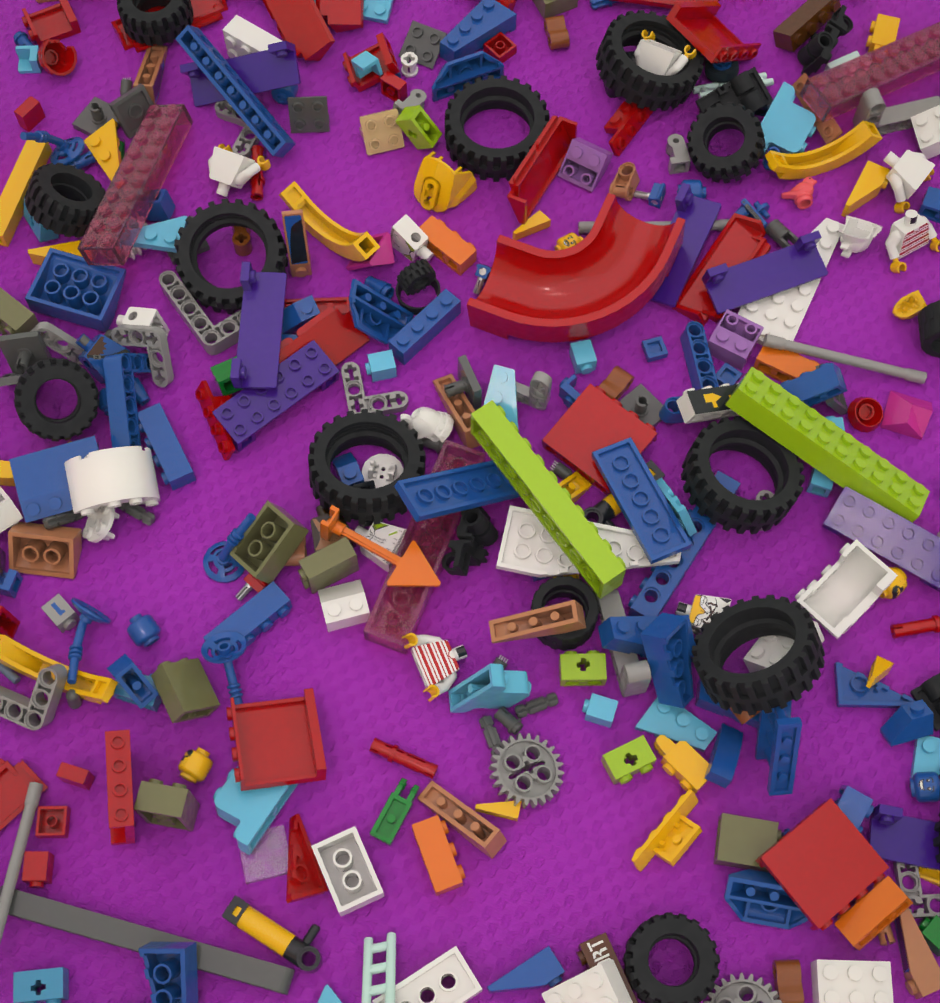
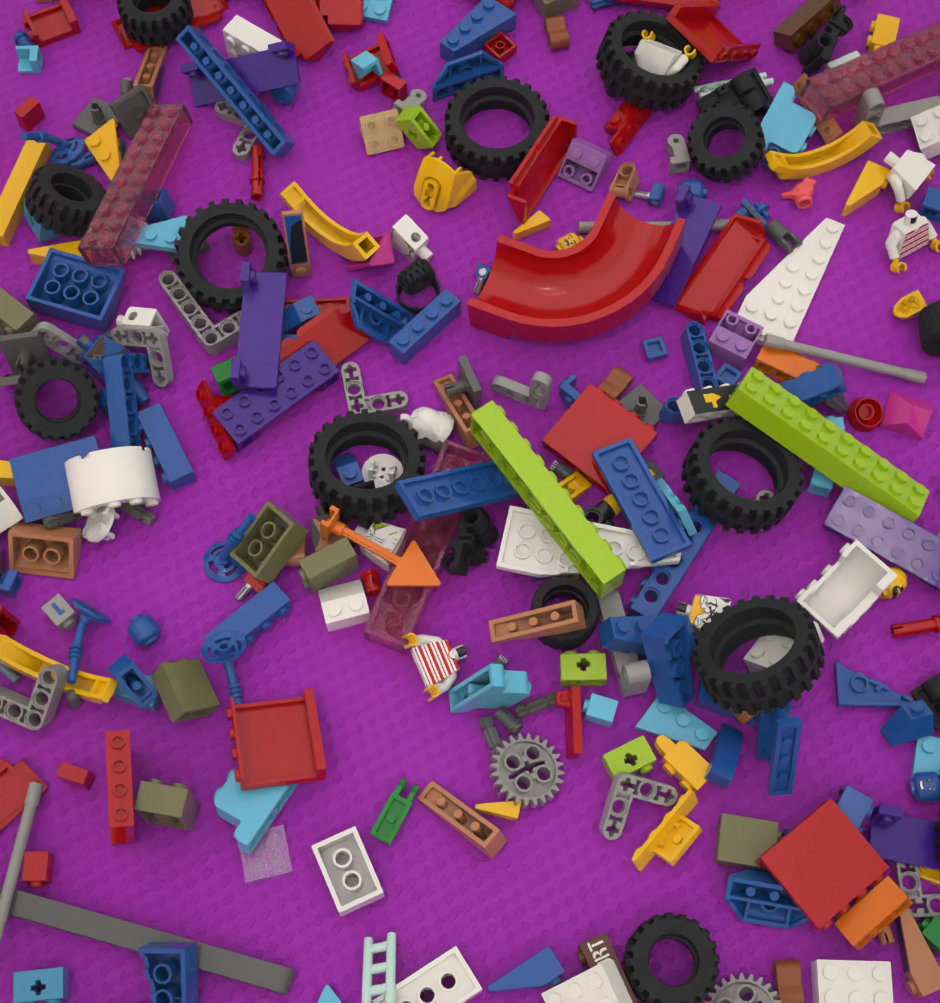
red piece [35,806,71,838] -> none
red helmet [38,38,77,76] -> none
yellow head [178,747,213,784] -> none
white torso [208,144,271,197] -> none
piece [222,895,323,973] -> none
red wing [286,814,328,904] -> none
dark grey hinge [287,96,330,133] -> none
blue cone [364,276,394,299] -> none
medium azure brick [365,349,397,382] -> none
red pin [369,737,438,779] -> none
dark grey hinge [399,21,447,69] -> none
white bush [401,52,418,78] -> none
orange brick [411,815,466,896] -> none
orange brick [419,215,477,276] -> none
medium azure wing [483,364,519,433] -> none
medium azure brick [569,339,597,374] -> none
dark purple bracket [702,230,828,314] -> none
black wheel [705,60,739,83] -> none
white helmet [839,215,883,258] -> none
yellow piece [866,655,894,689] -> none
none -> red bush [360,569,384,597]
none -> red hinge [555,686,583,759]
none -> light grey beam [599,772,678,840]

